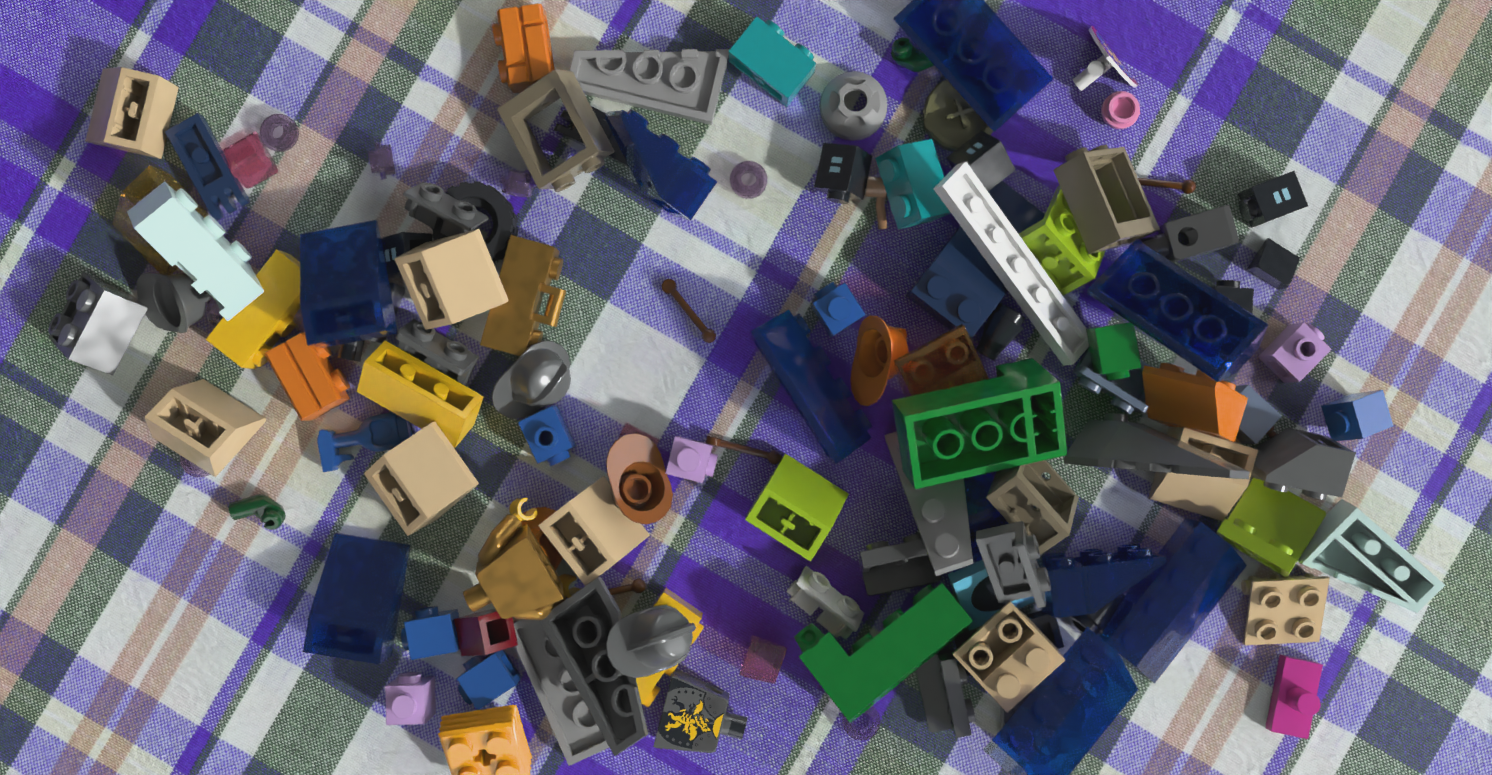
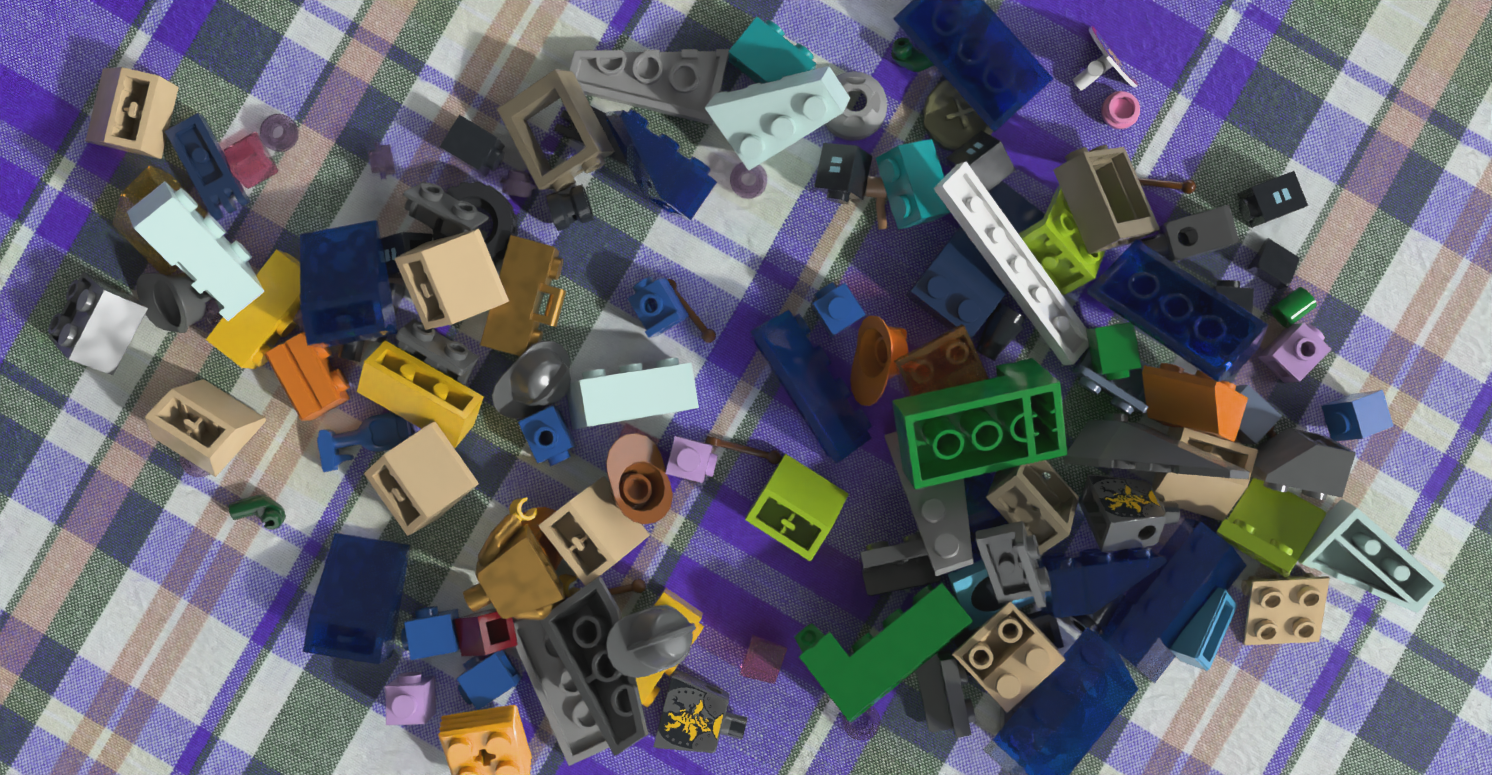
orange brick [492,3,555,93] -> none
white hinge [786,566,864,639] -> none
dark pink tile [1265,654,1323,739] -> none
none -> black brick [440,114,505,177]
none -> black wheel [546,184,594,231]
none -> light aqua wedge [566,358,699,430]
none -> blue brick [627,276,689,338]
none -> light aqua wedge [705,66,850,171]
none -> dark grey torso [1079,474,1180,552]
none -> dark azure slope [1170,587,1238,671]
none -> green hinge [1271,287,1317,328]

